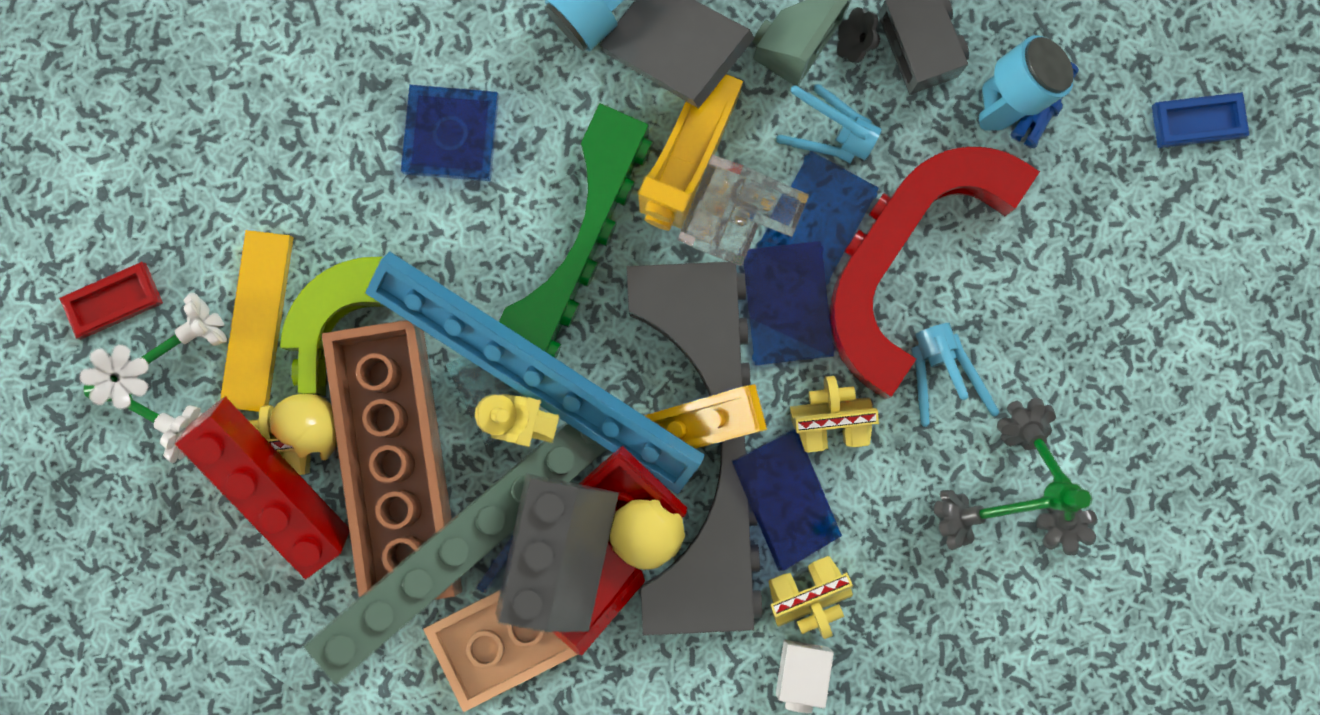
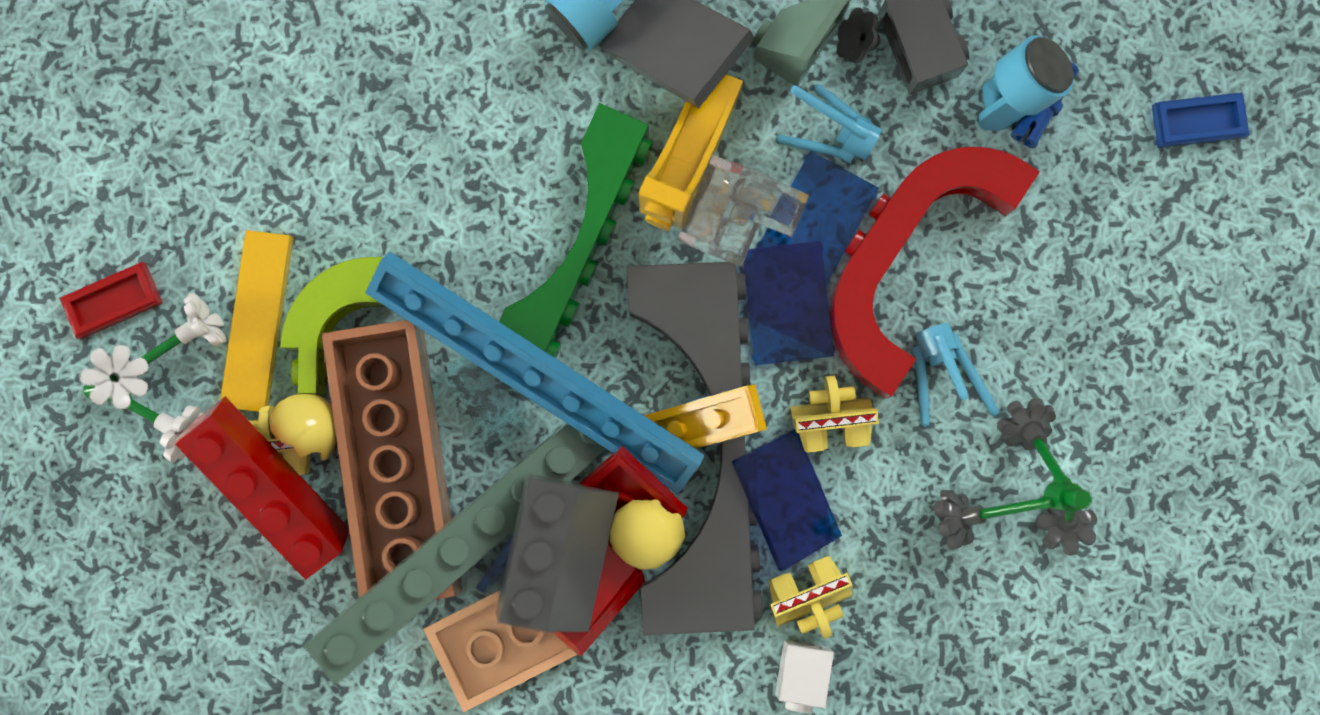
clear blue tile [401,84,499,182] -> none
light yellow hips [475,394,559,447] -> none

